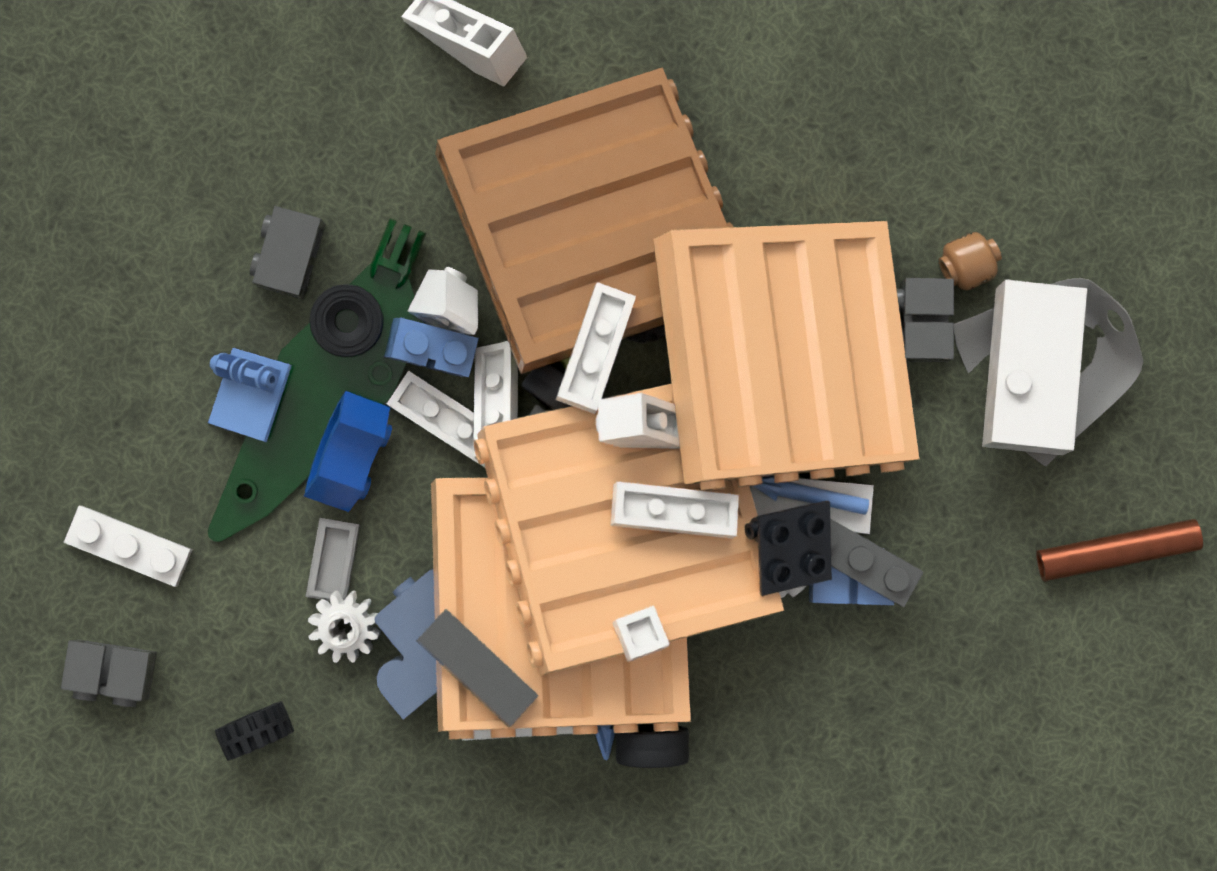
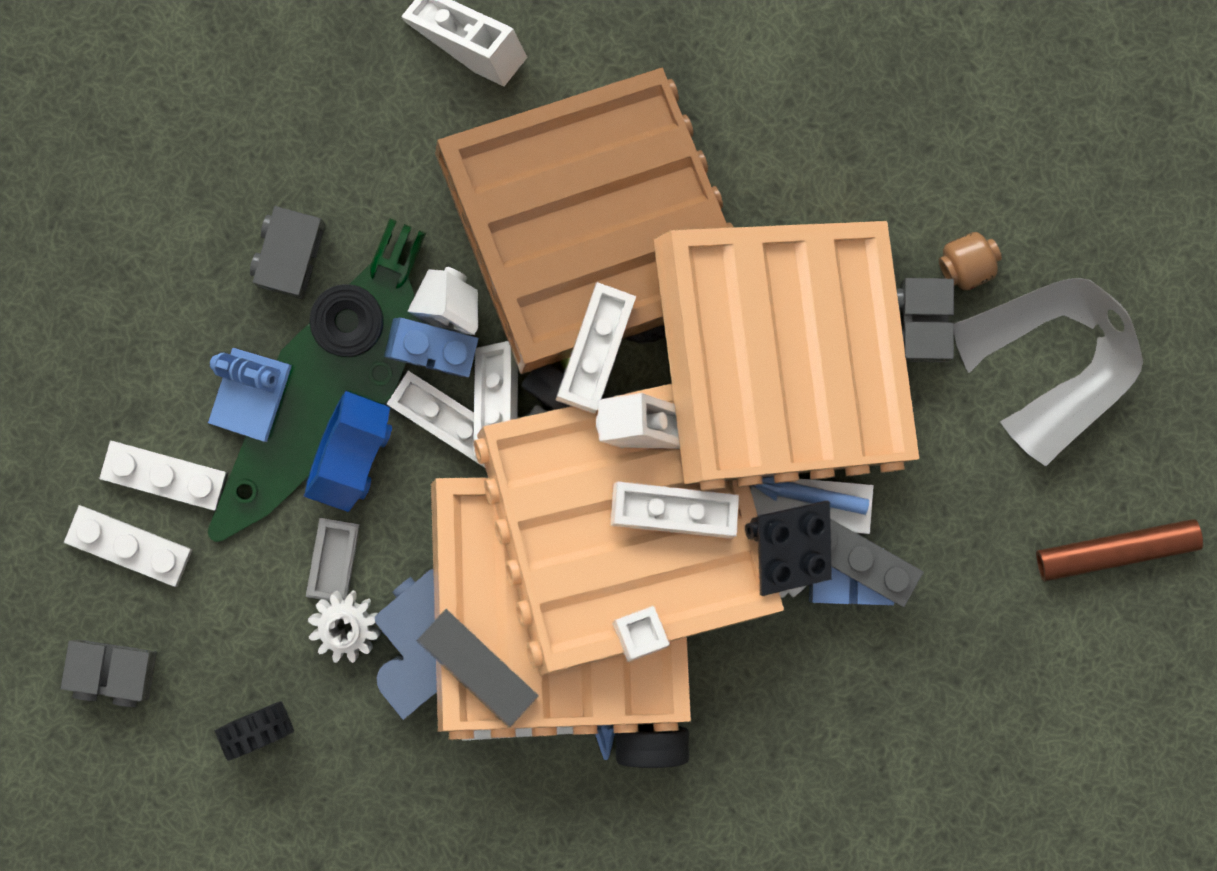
white brick [982,280,1087,455] -> none
none -> white plate [99,440,228,511]

